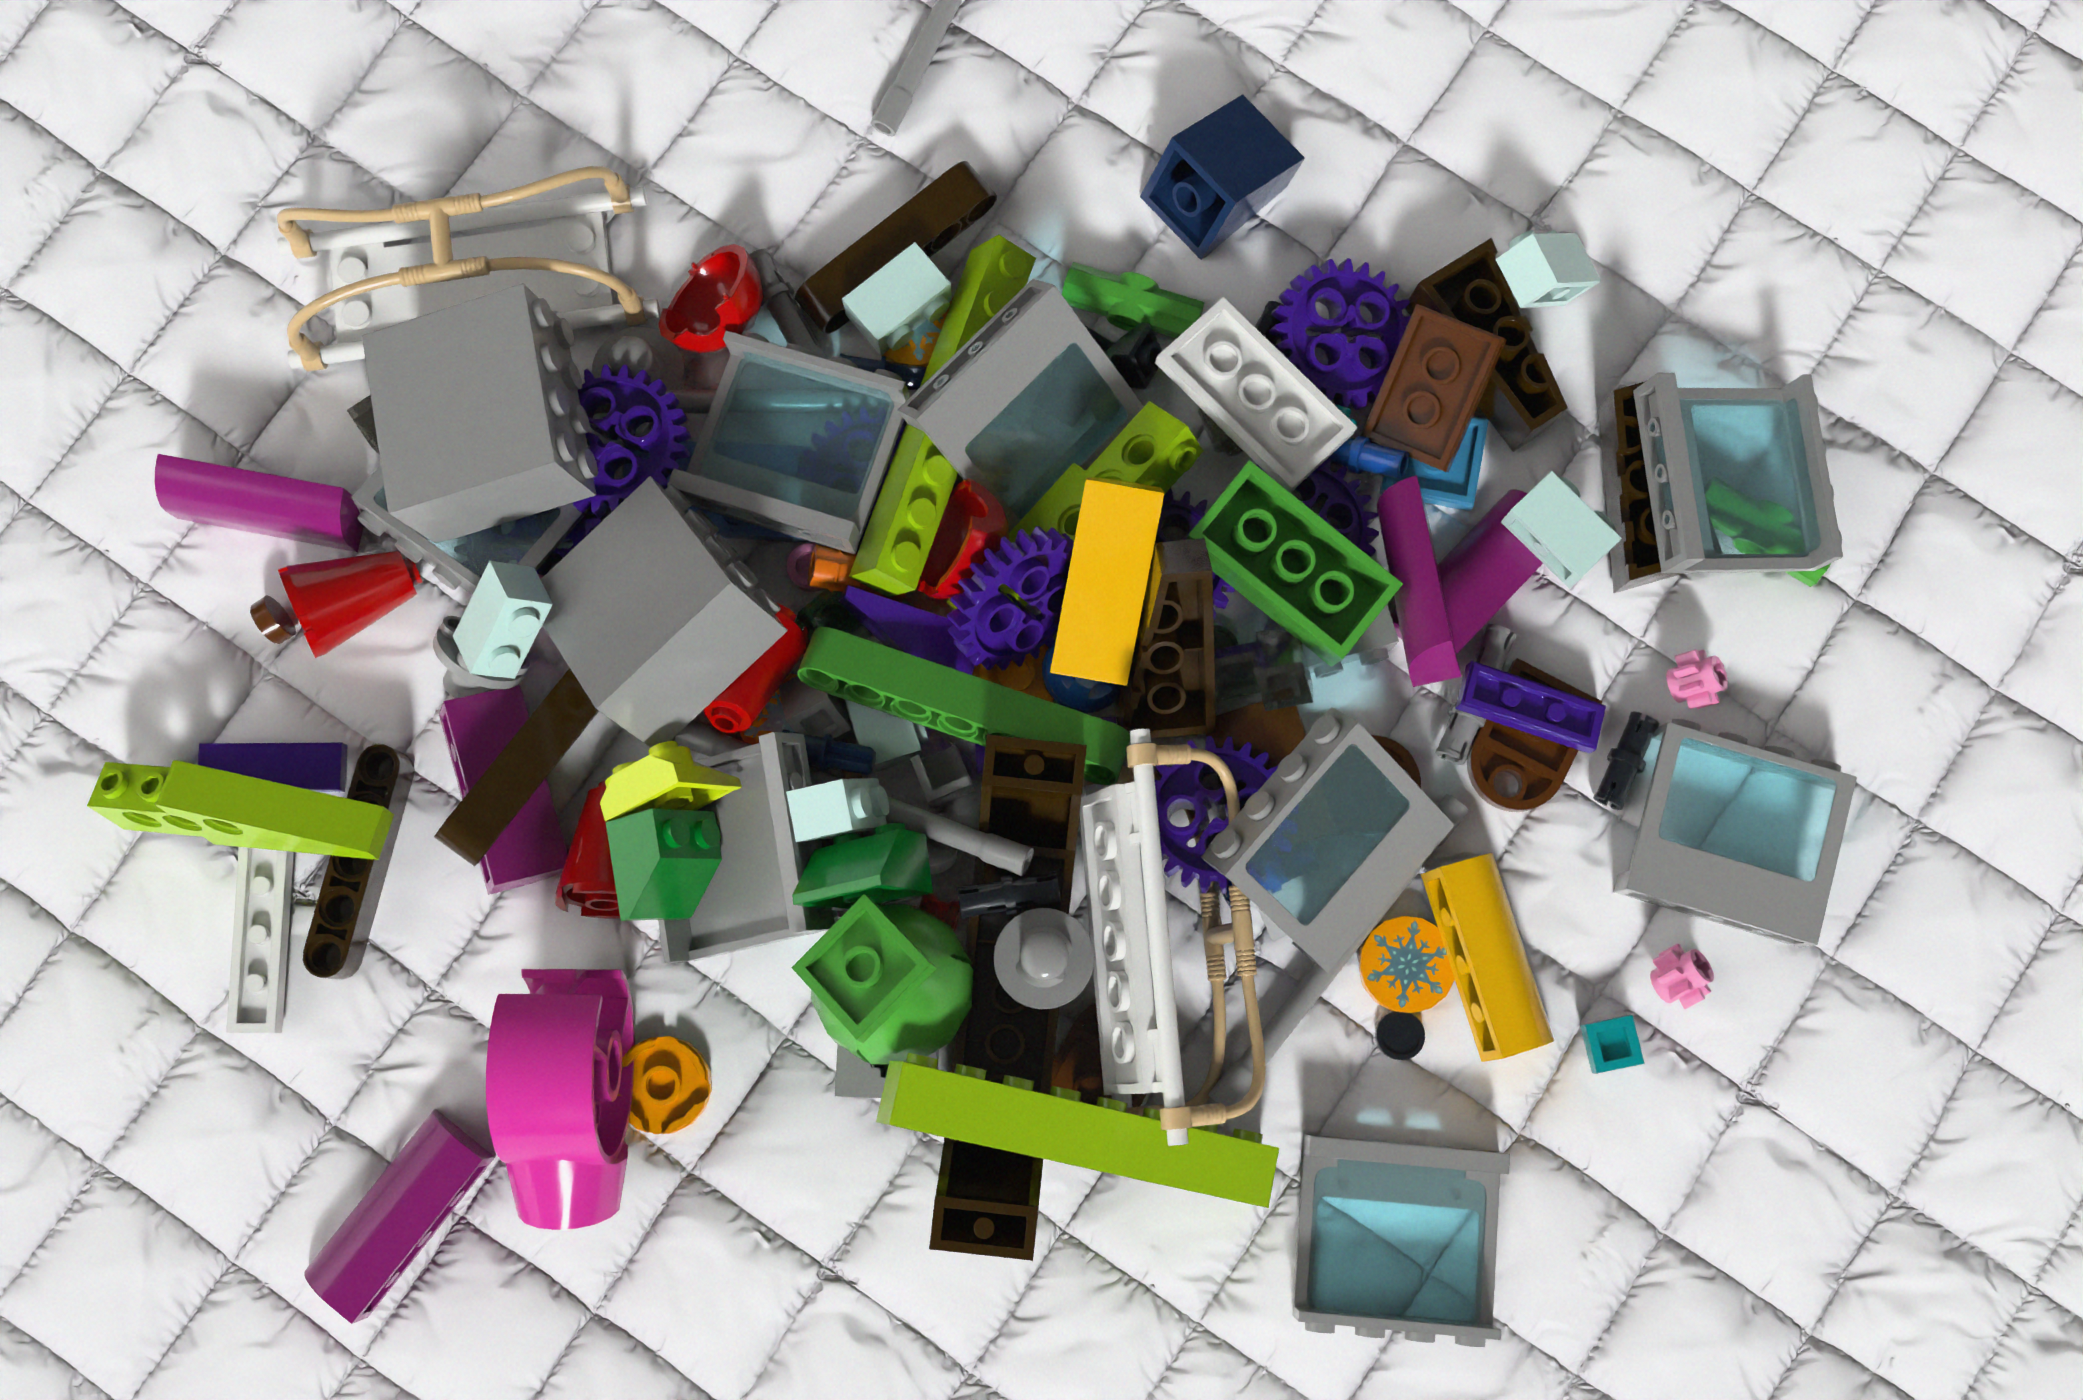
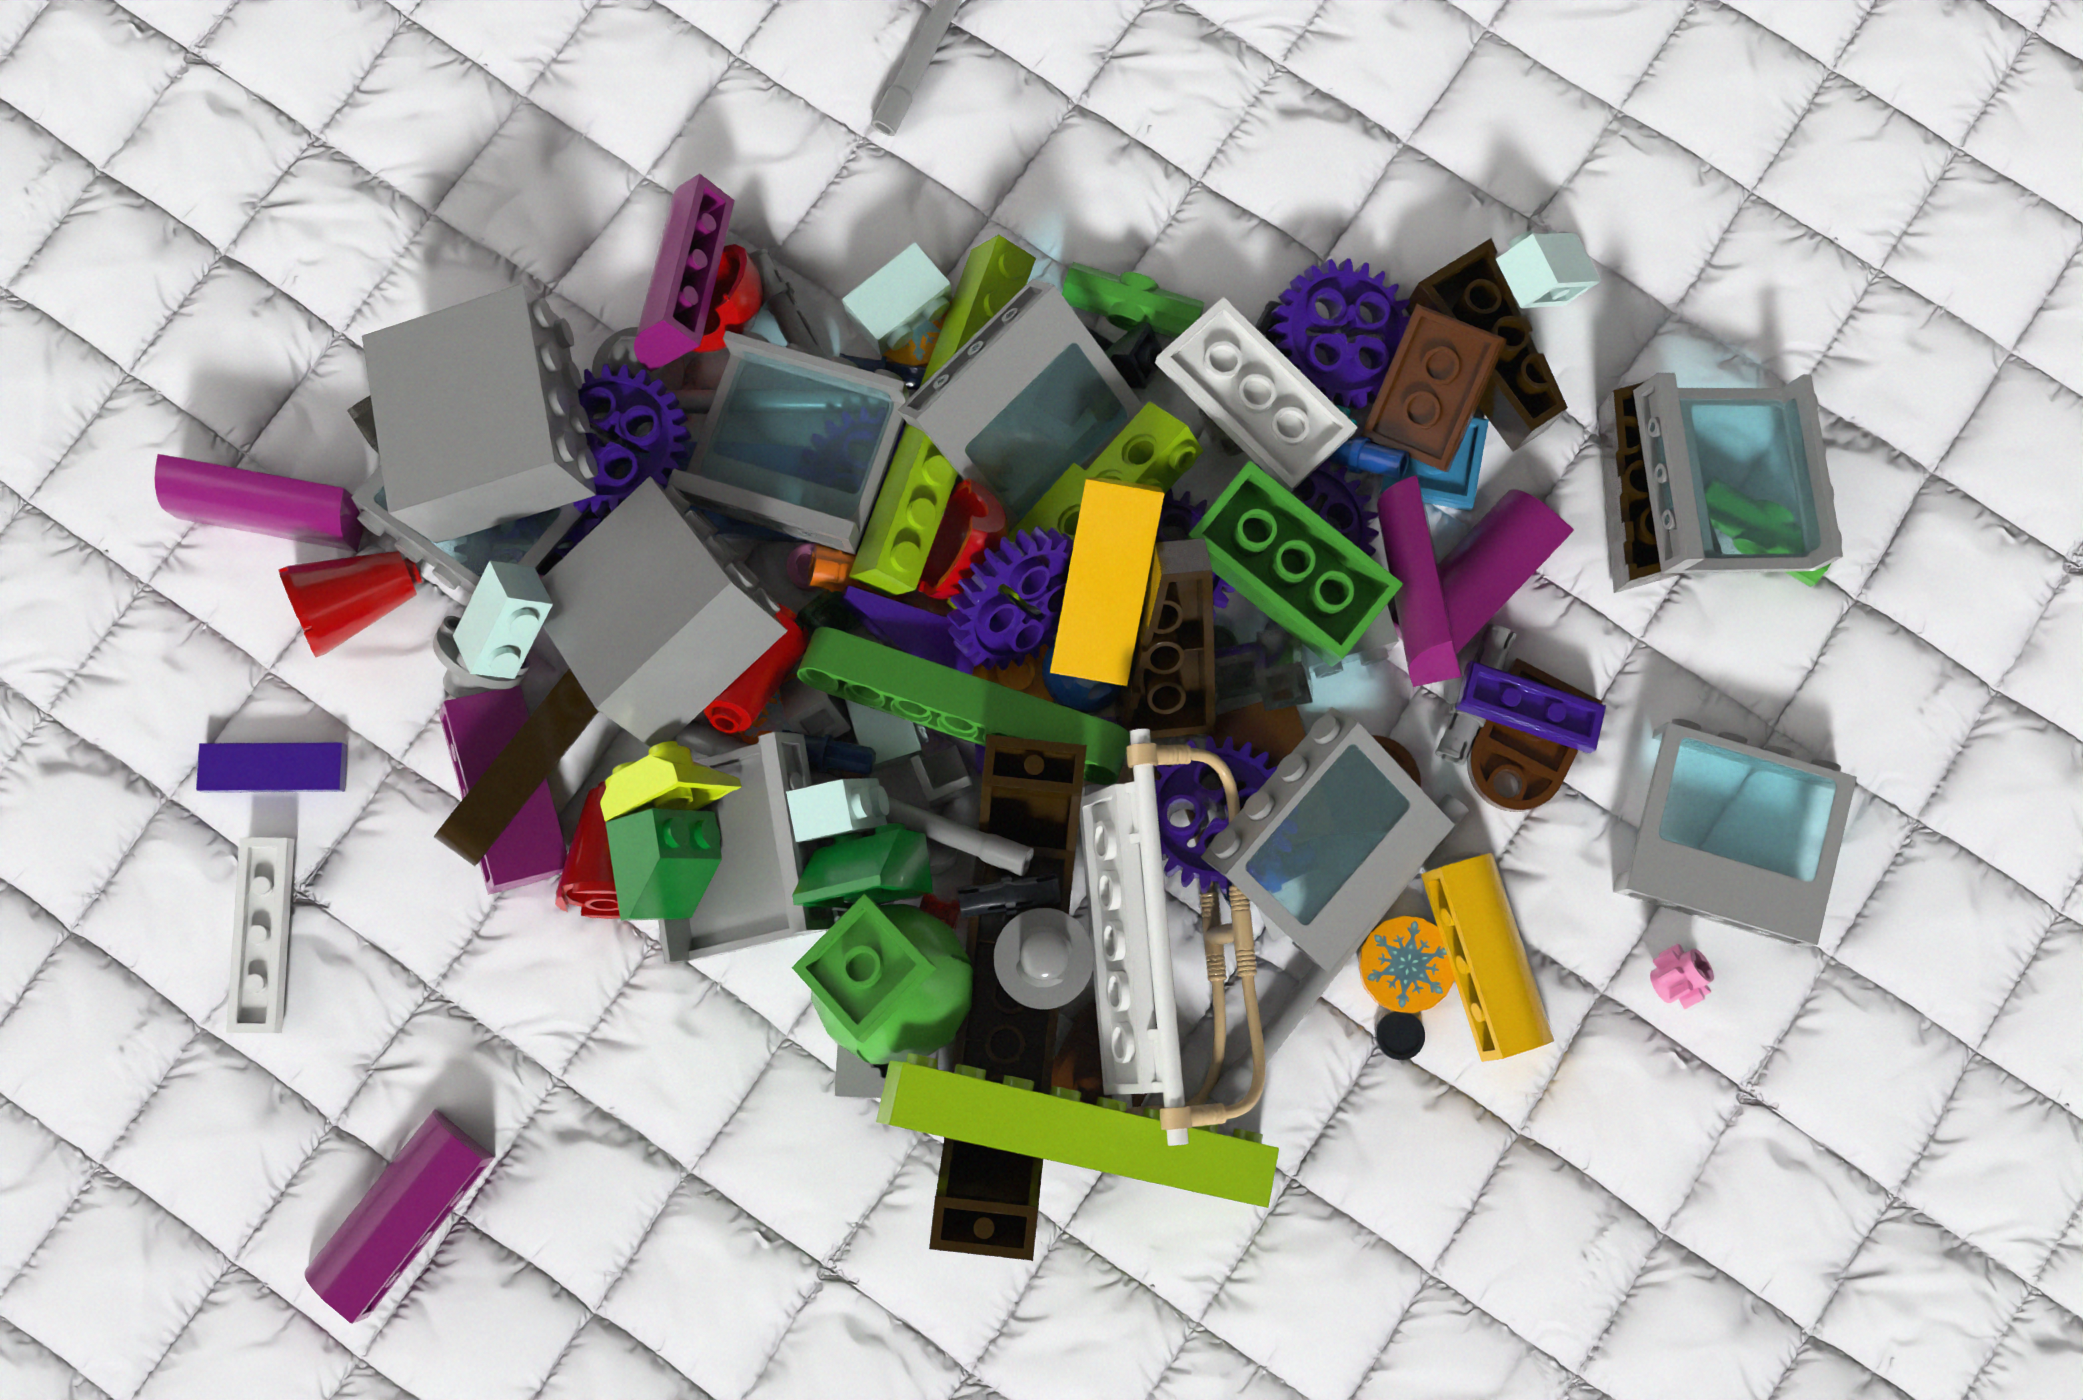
lime brick [87,760,394,860] -> none
reddish brown tile [250,595,296,644] -> none
white piece [277,166,661,372] -> none
dark brown beam [302,744,414,979] -> none
dark pink animal [486,969,635,1230] -> none
light orange tile [617,1036,712,1134] -> none
dark brown beam [794,161,997,334] -> none
dark blue slope [1140,94,1305,260] -> none
clear light blue panel [1292,1134,1510,1347] -> none
light aqua brick [1501,471,1622,589] -> none
teal plate [1580,1015,1645,1074] -> none
black pin [1593,711,1660,810] -> none
bright pink gear [1666,649,1728,709] -> none
none -> magenta brick [634,173,735,372]

